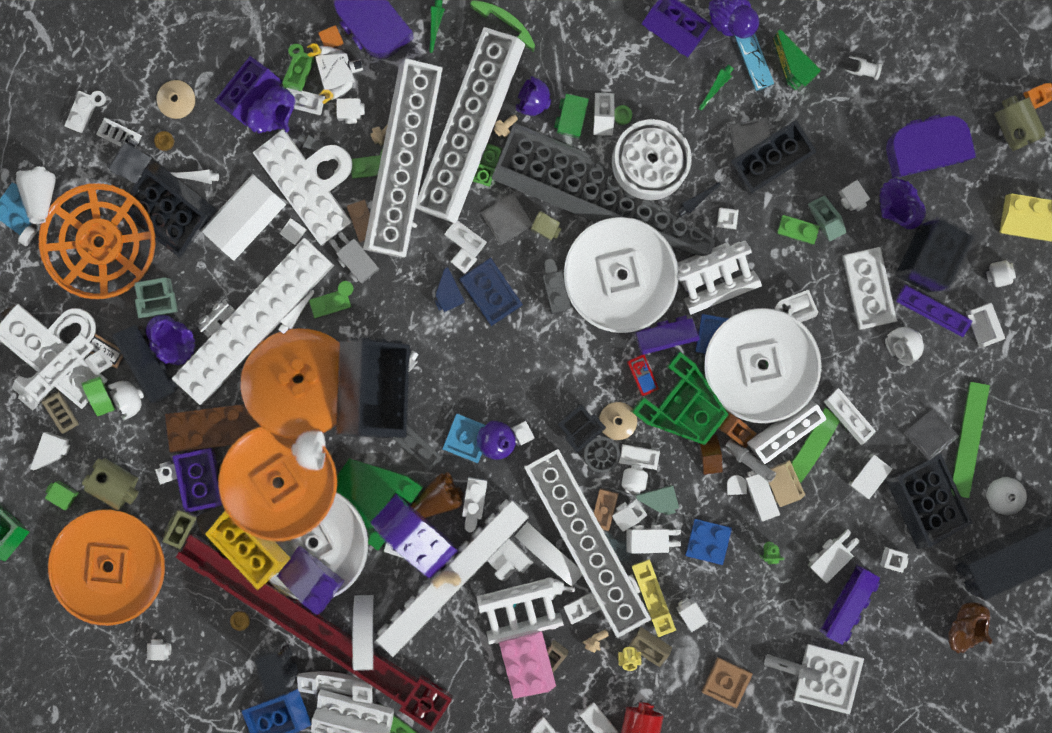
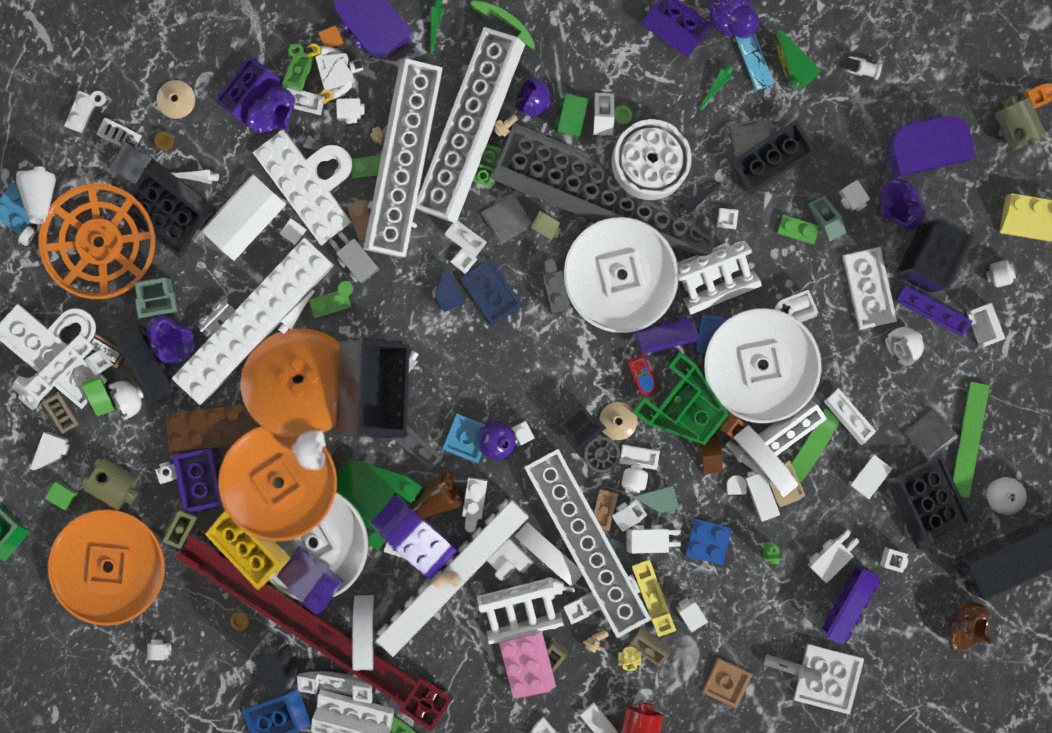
none -> white slope [733,425,798,497]

